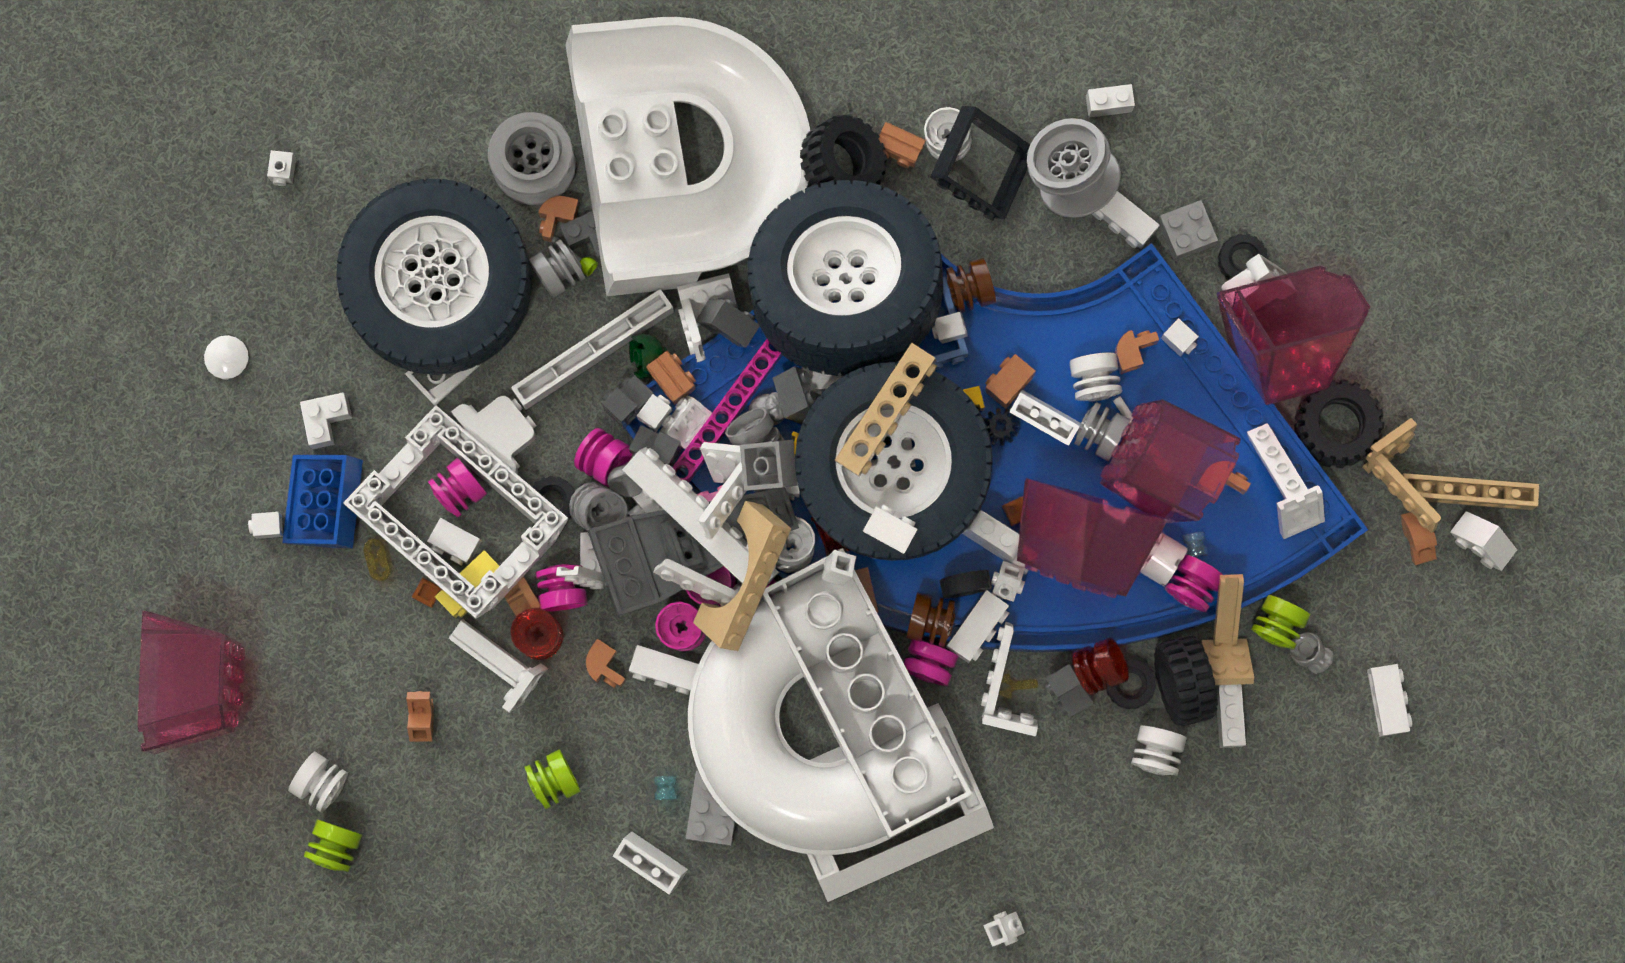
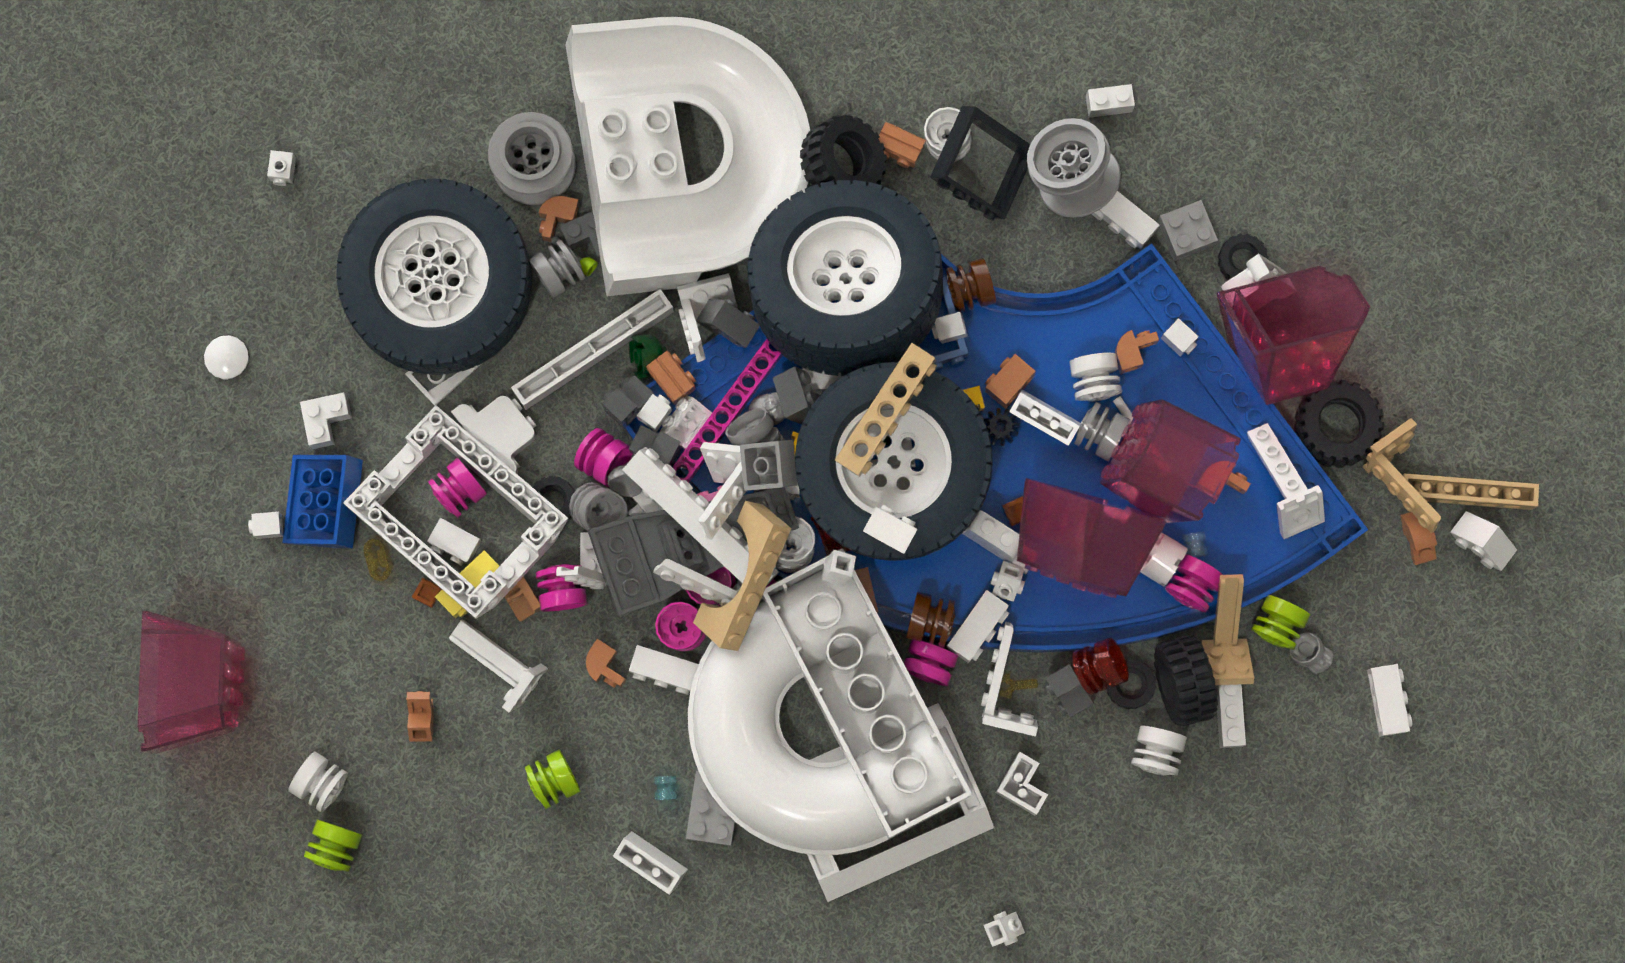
clear red wheel [510,608,564,660] -> none
black tyre [939,570,992,599] -> none
none -> white brick [995,752,1048,816]

